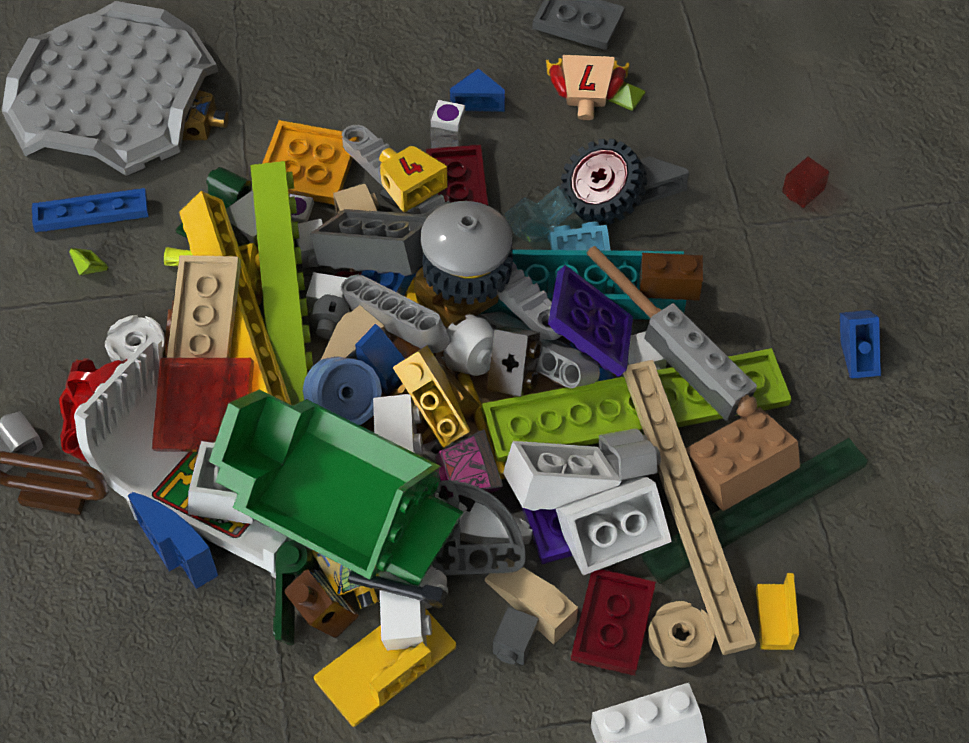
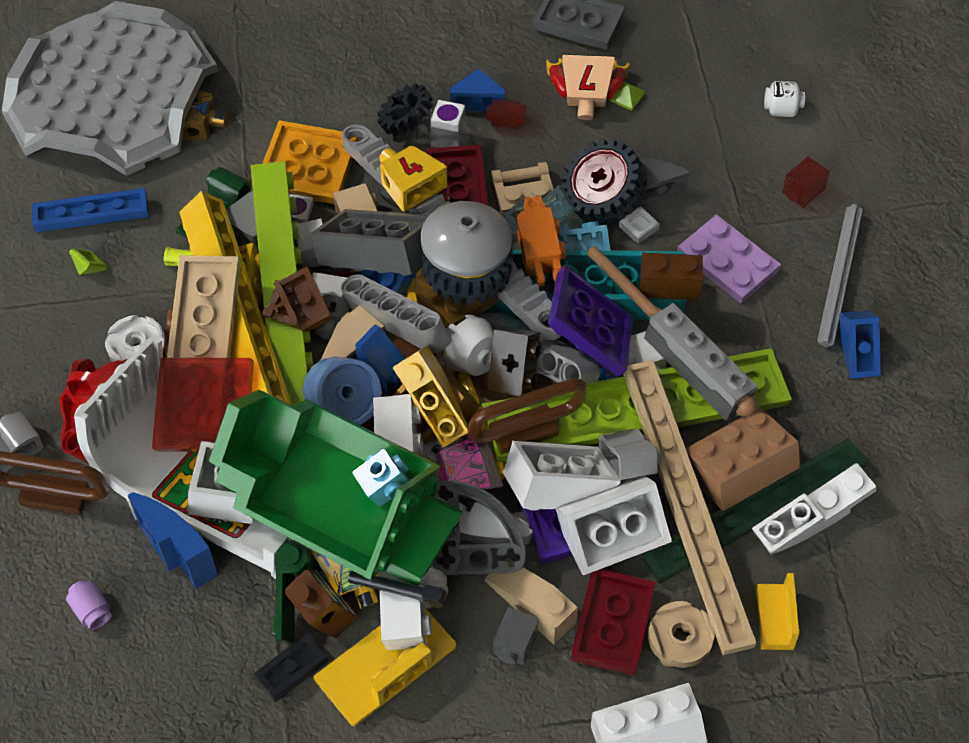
none -> lavender brick [66,580,112,630]
none -> black plate [254,634,328,702]
none -> reddish brown slope [262,266,334,332]
none -> medium azure brick [352,449,410,507]
none -> black gear [377,83,434,137]
none -> reddish brown bar [468,379,587,455]
none -> clear red brick [486,99,526,129]
none -> tan plate [491,162,557,217]
none -> orange hinge [517,196,566,287]
none -> white tile [619,206,660,244]
none -> lavender plate [677,214,781,304]
none -> white slope [752,463,876,555]
none -> white head [764,81,805,117]
none -> light grey axle [817,204,863,348]

